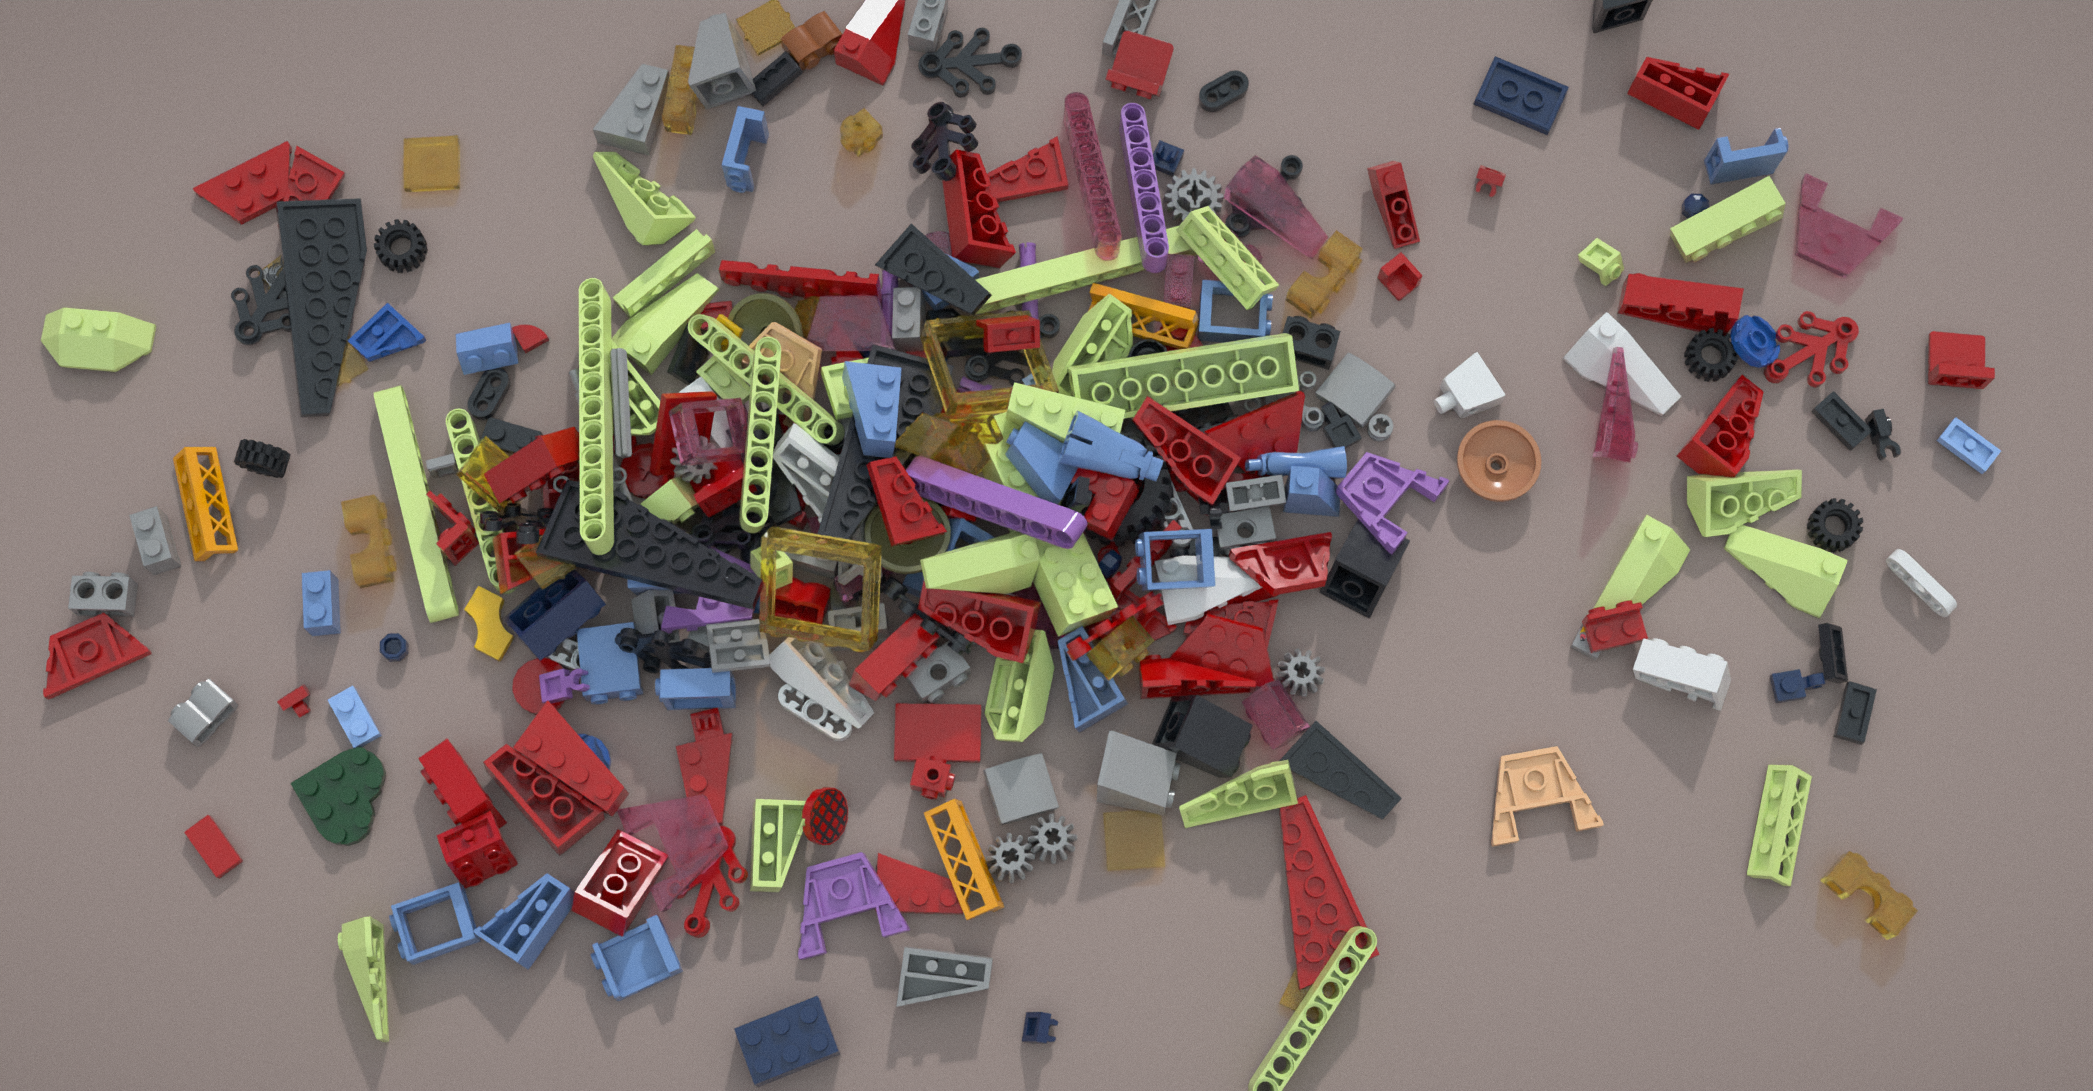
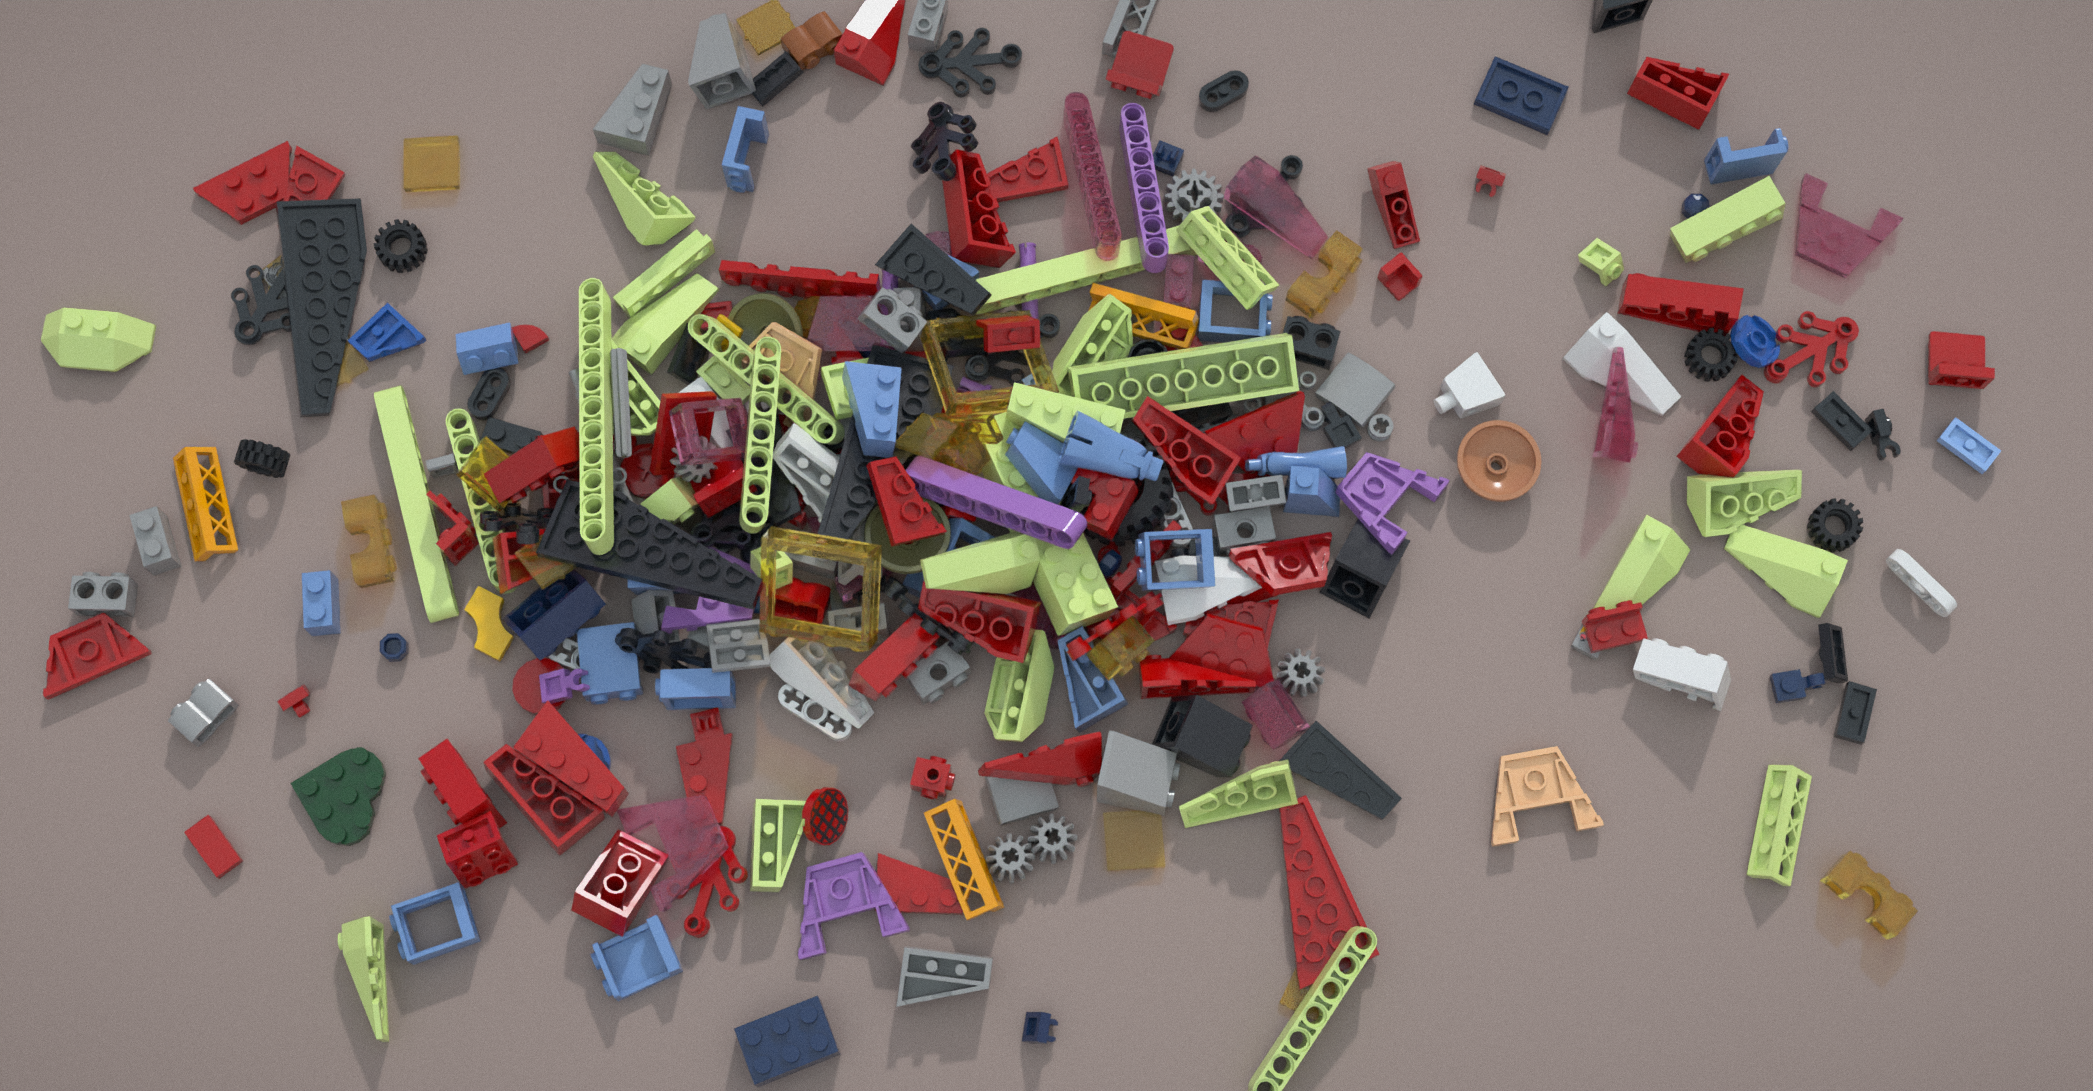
light blue plate [328,686,382,748] -> none
medium blue wedge [472,873,575,970] -> none
clear yellow arch [662,45,697,135] -> none
clear yellow brick [839,108,883,157] -> none
red tile [894,703,981,763] -> none
black plate [1198,489,1229,529] -> none
none -> light grey brick [857,287,927,353]
none -> red wedge [978,731,1102,787]

